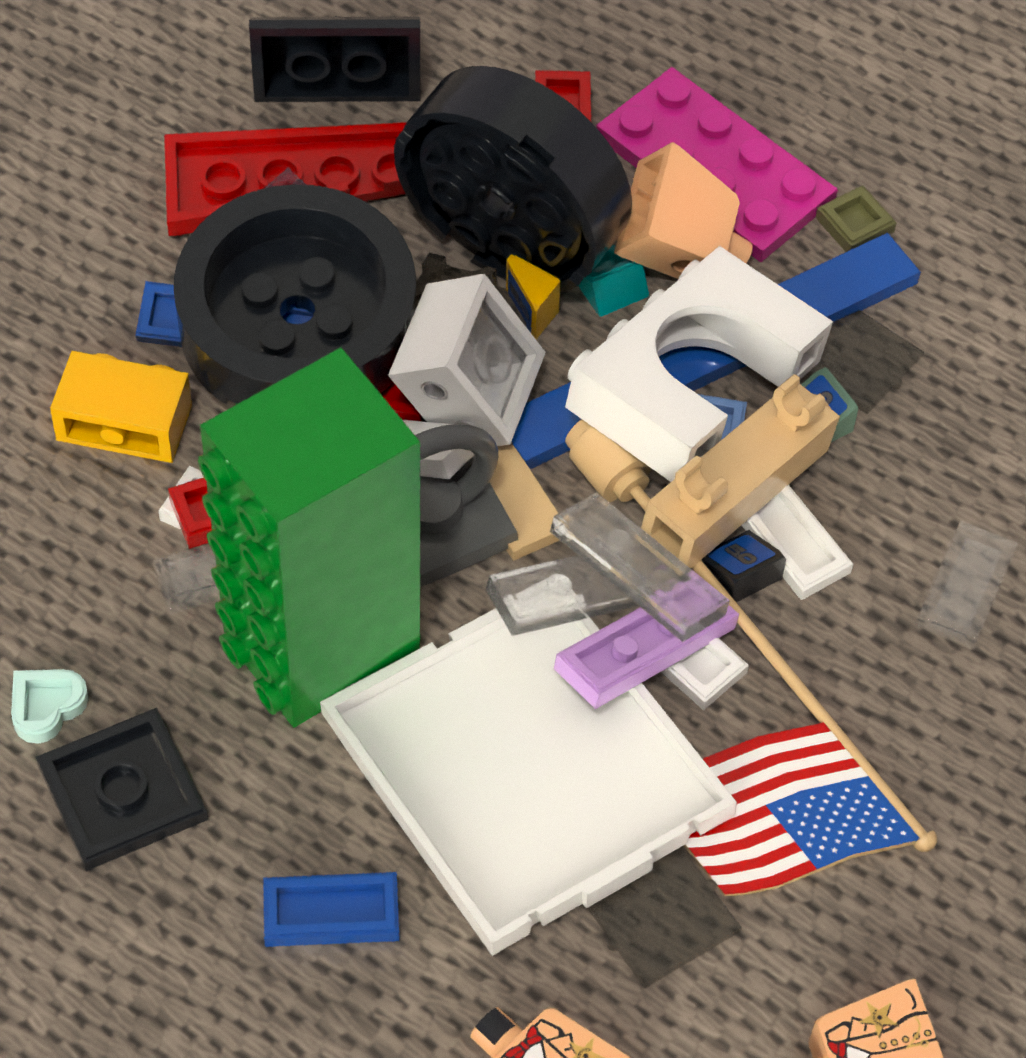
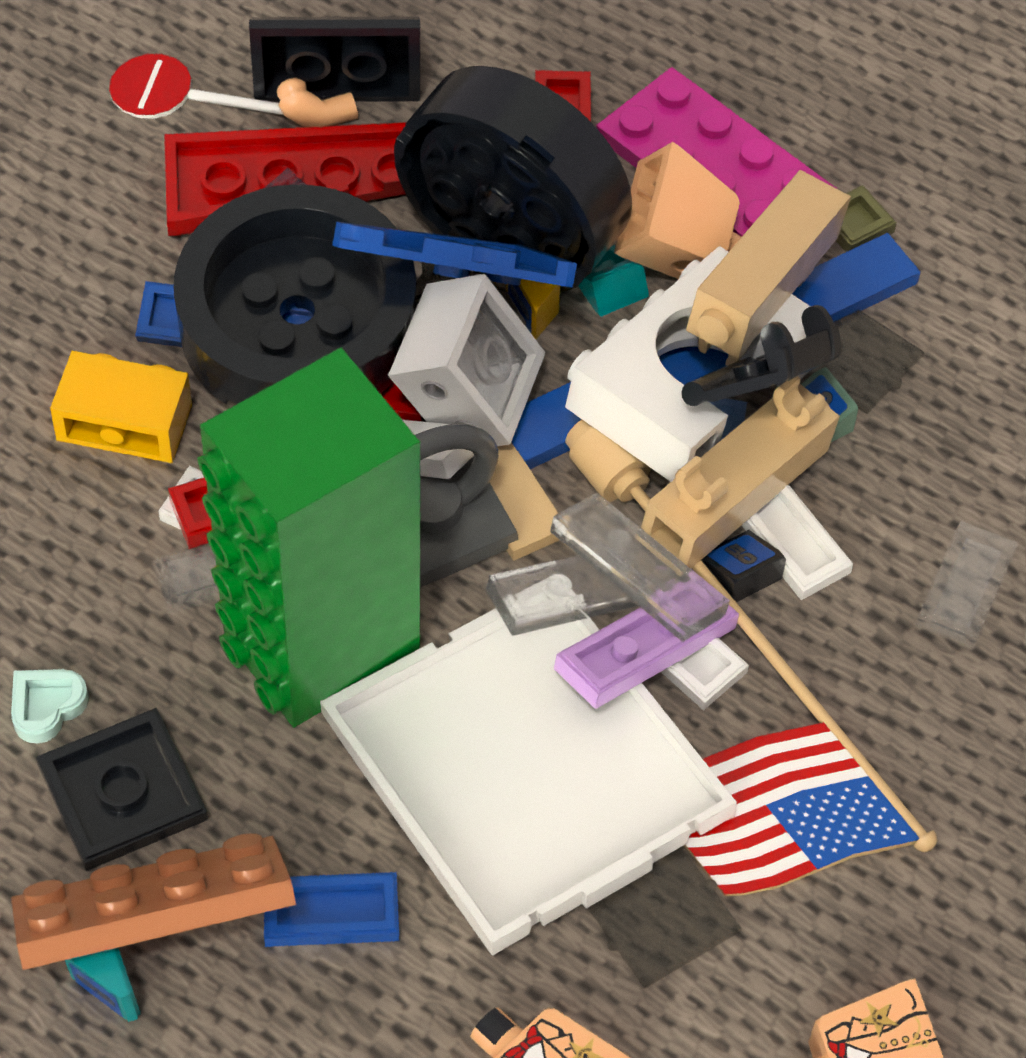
none -> nougat plate [11,833,296,970]
none -> teal slope [65,948,141,1022]
none -> red piece [109,54,283,118]
none -> light nougat arm [277,78,358,127]
none -> blue wing [332,221,577,287]
none -> black piece [681,305,841,406]
none -> tan brick [686,170,851,366]

